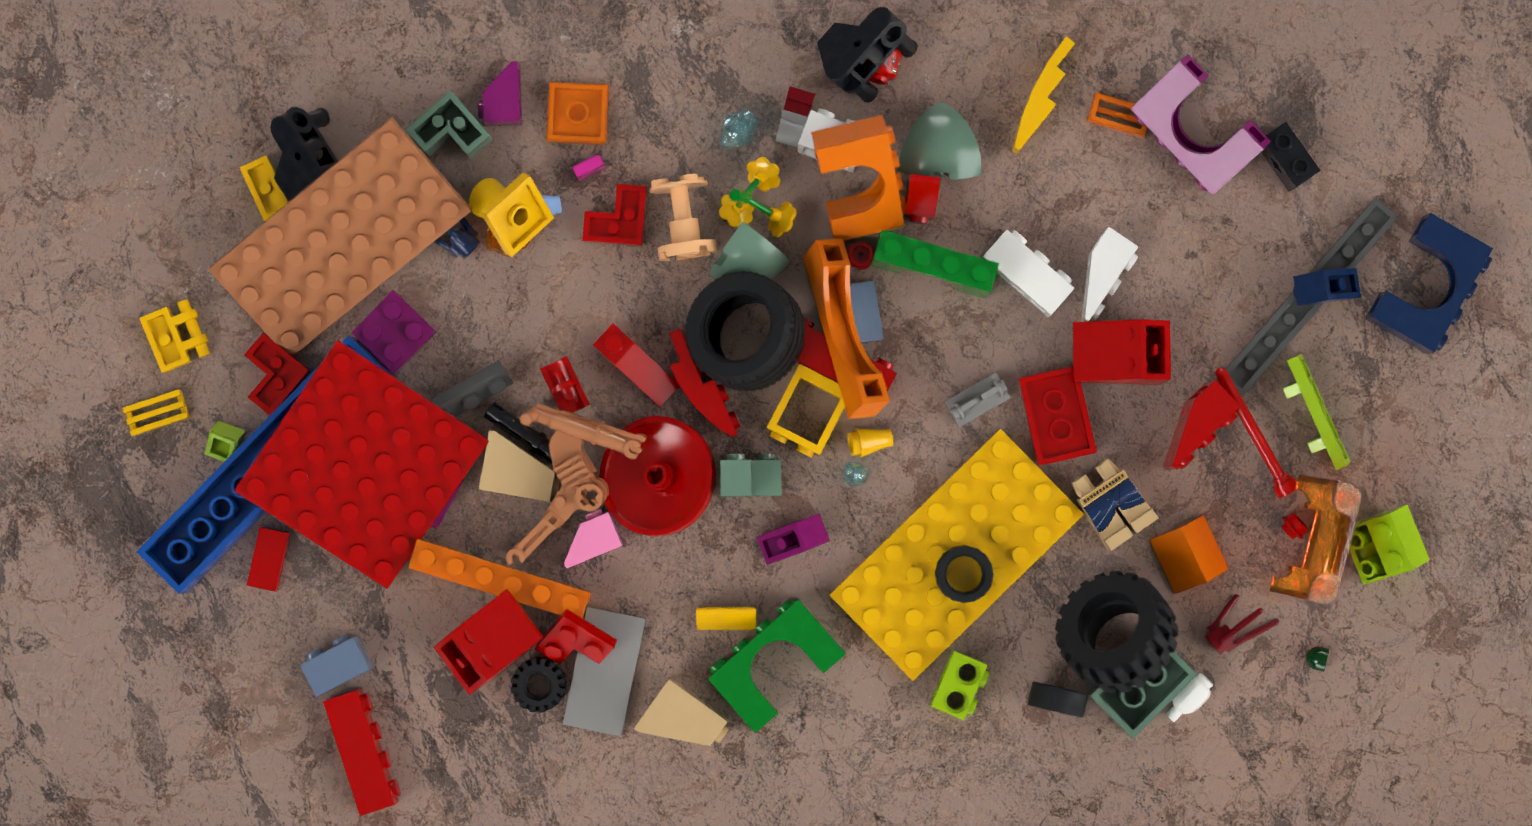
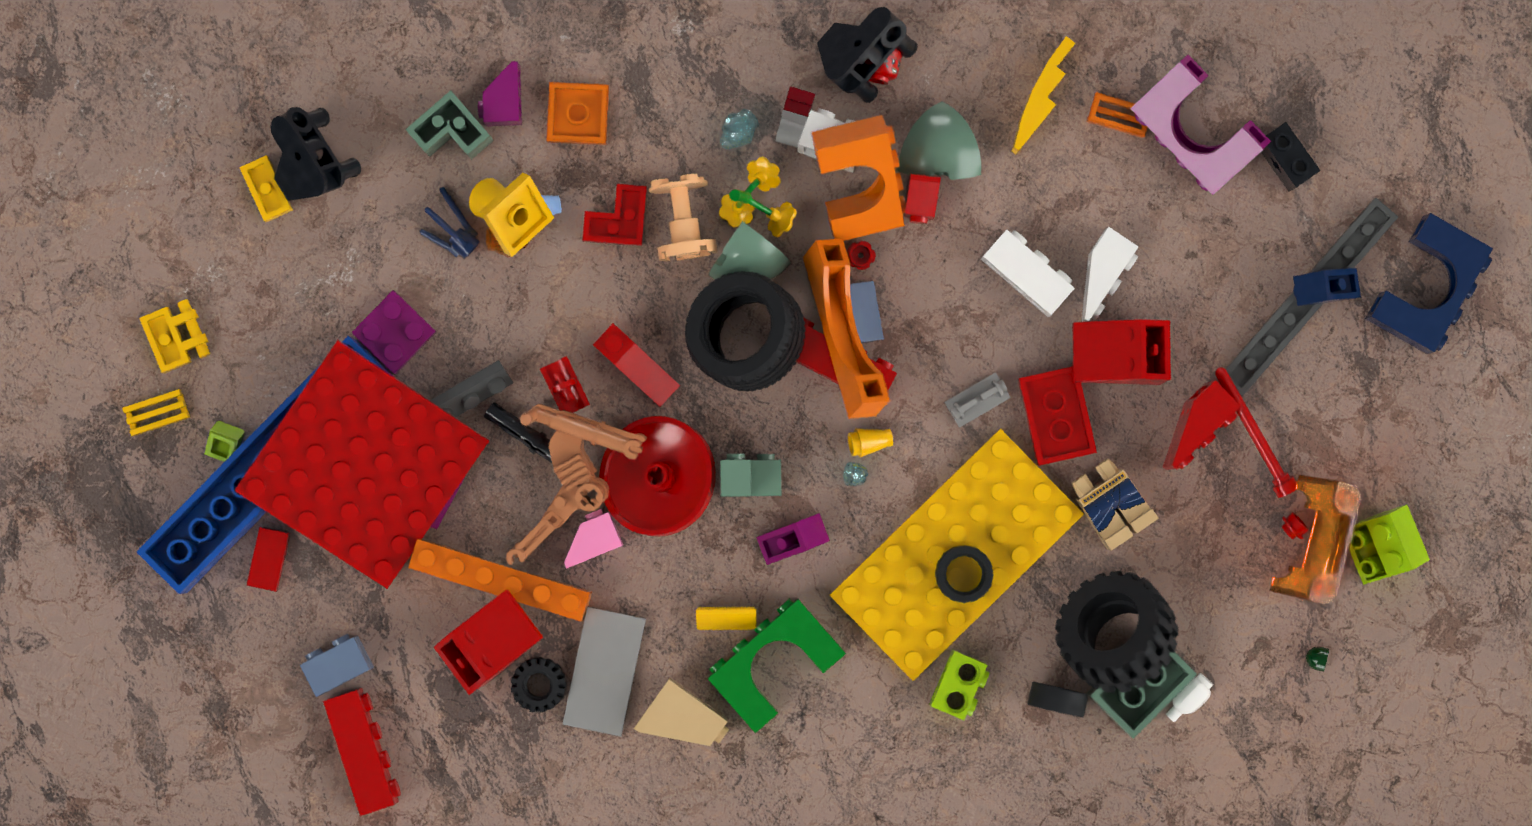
nougat plate [208,117,472,356] -> none
red plate [244,332,310,416] -> none
tan slope [479,430,561,502] -> none
red plate [535,609,617,665] -> none
dark pink tile [573,155,605,181] -> none
red slope [669,329,741,438] -> none
yellow window [767,364,845,458] -> none
green arch [871,230,999,298] -> none
orange slope [1149,515,1229,594] -> none
dark red plant [1205,594,1279,655] -> none
lime hinge [1283,353,1351,470] -> none

